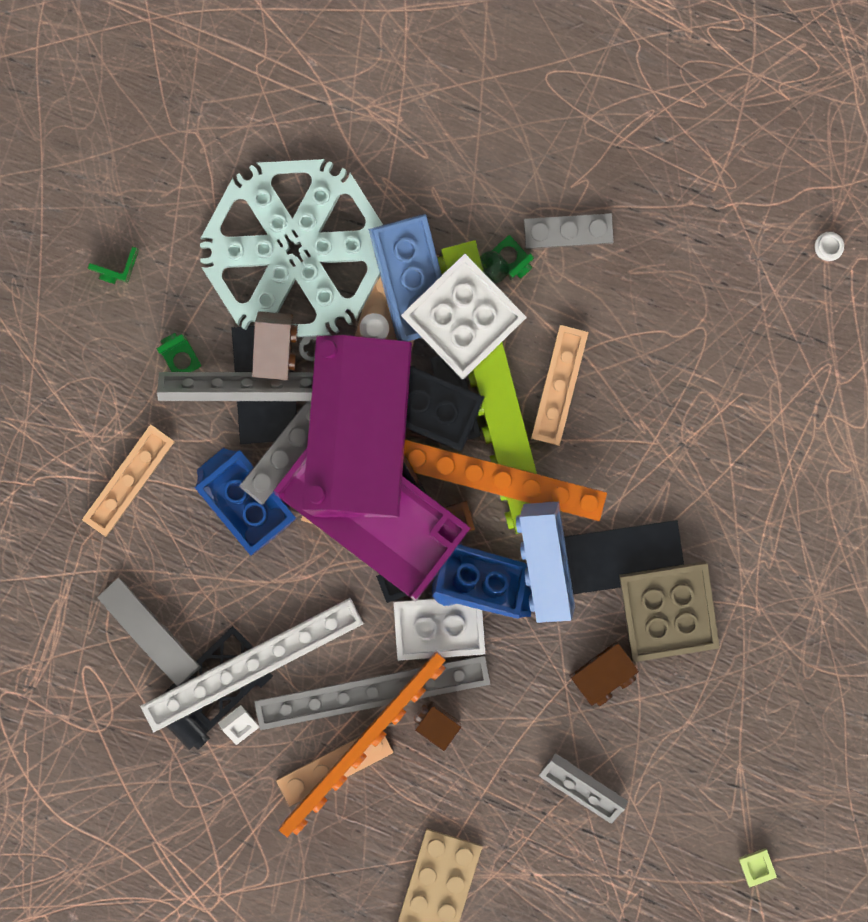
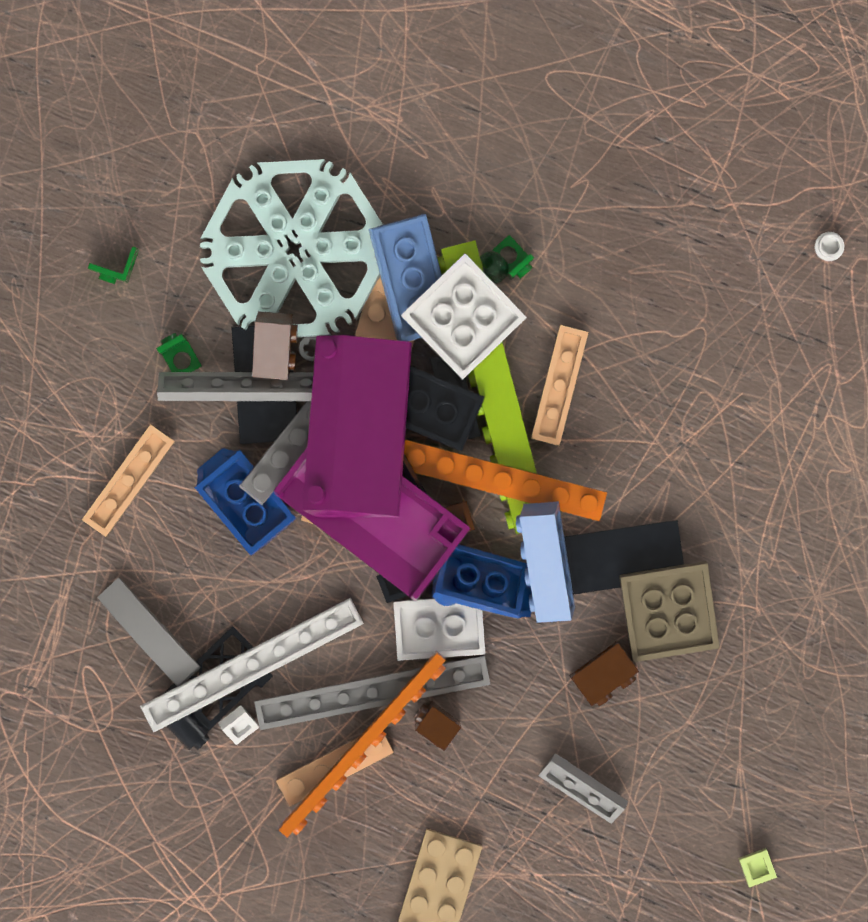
white plate [360,313,389,339] -> none
light grey plate [524,213,614,249] -> none

